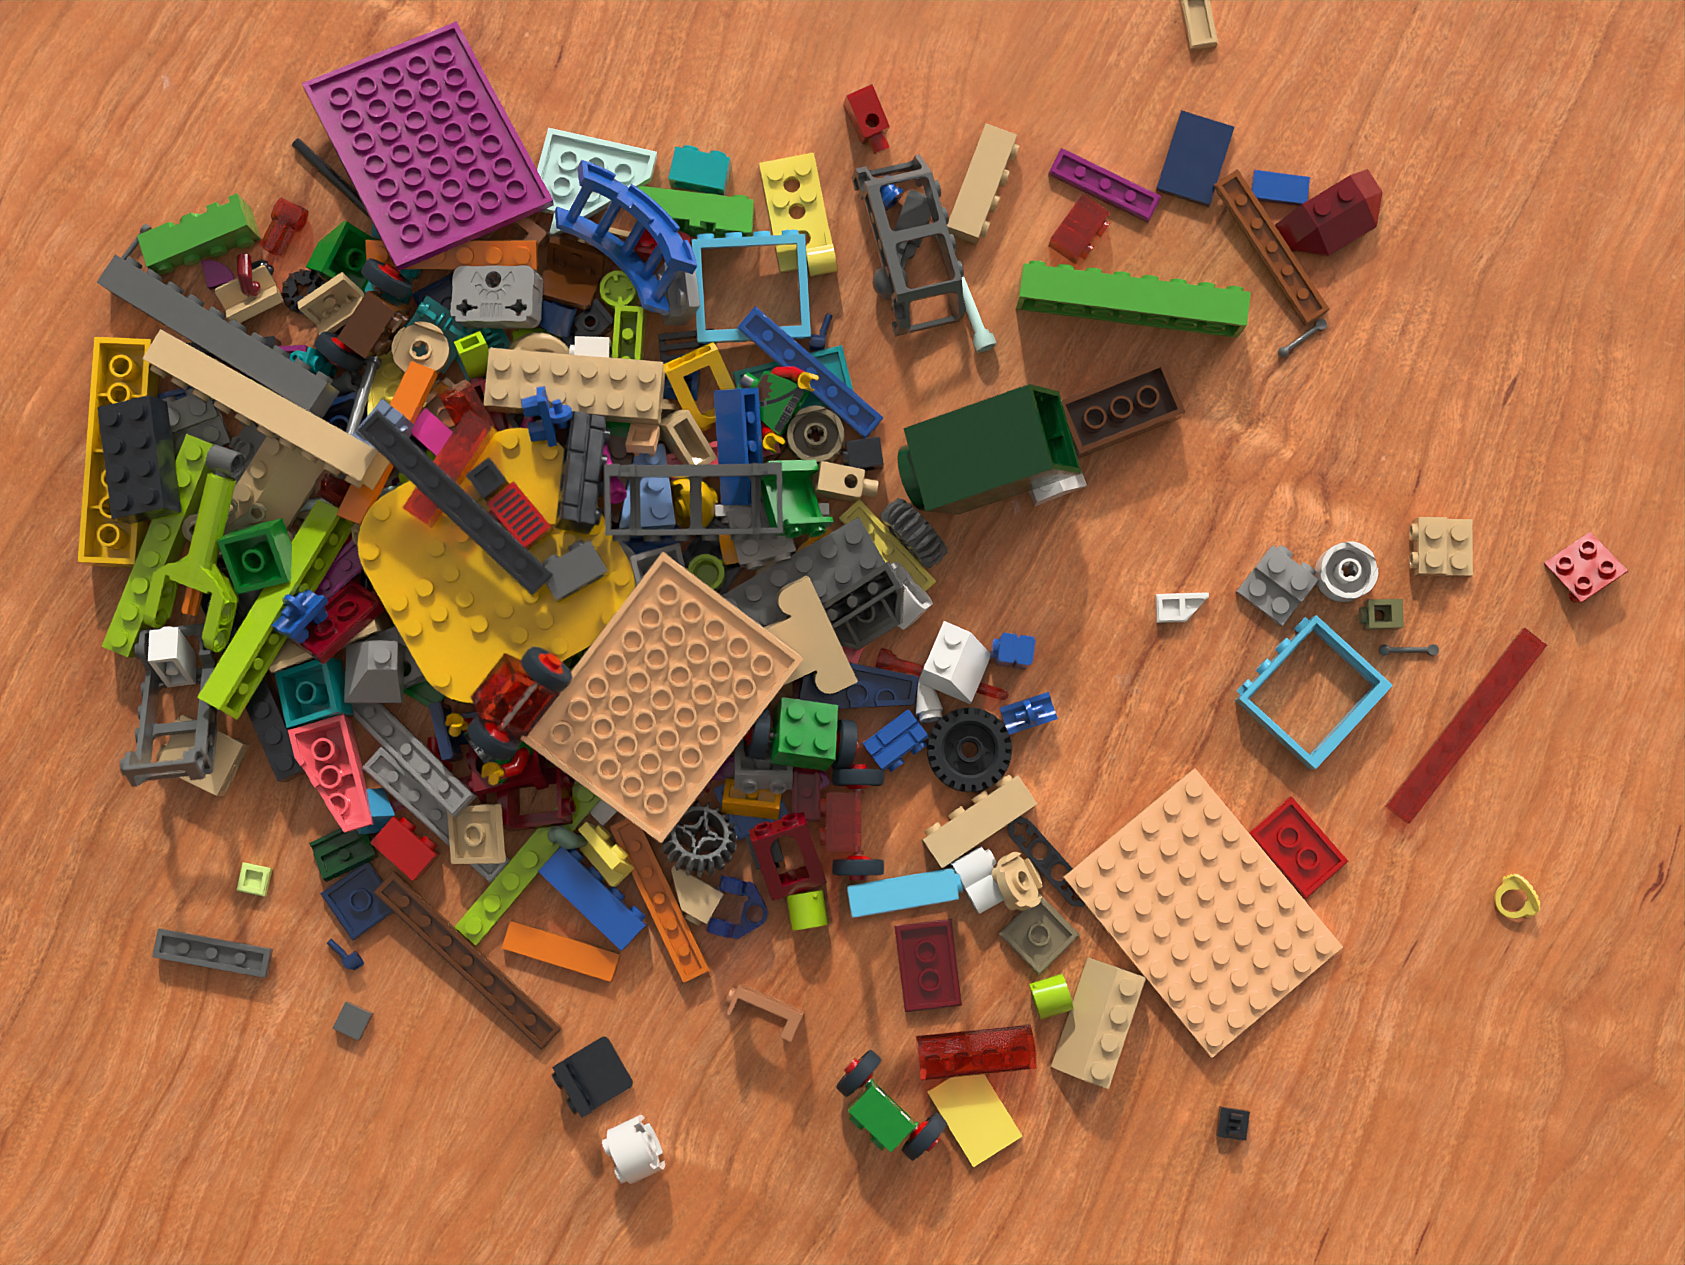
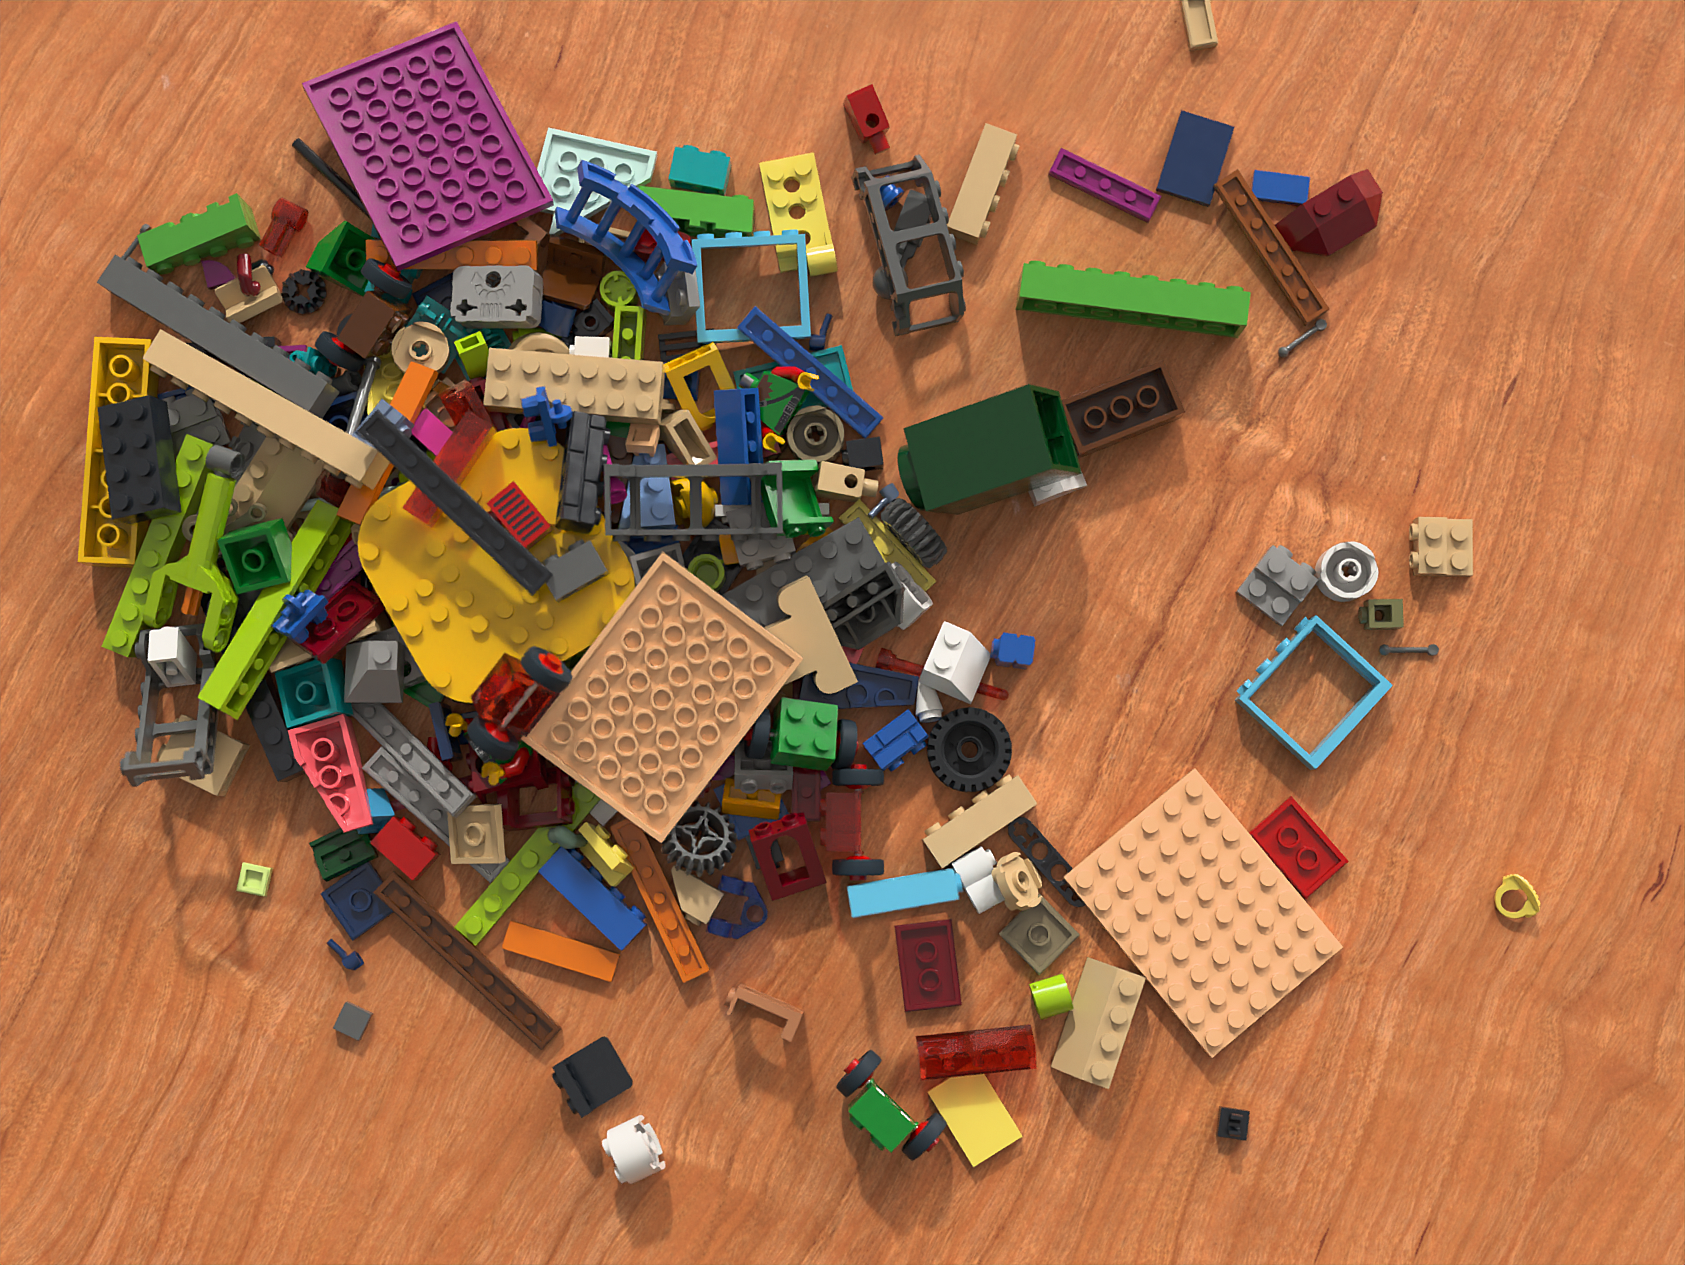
dark grey plate [152,928,273,978] -> none
tan bracket [297,272,364,335] -> none
black brick [466,457,509,502] -> none
lime piece [786,890,828,931] -> none
light aqua piece [935,235,997,353] -> none
blue hips [999,692,1058,735] -> none
clear red brick [1048,194,1110,265] -> none
white tile [1155,593,1209,623] -> none
clear red tile [1385,628,1547,824] -> none
hinge [1544,532,1628,603] -> none
none -> sand blue hand [868,483,899,519]

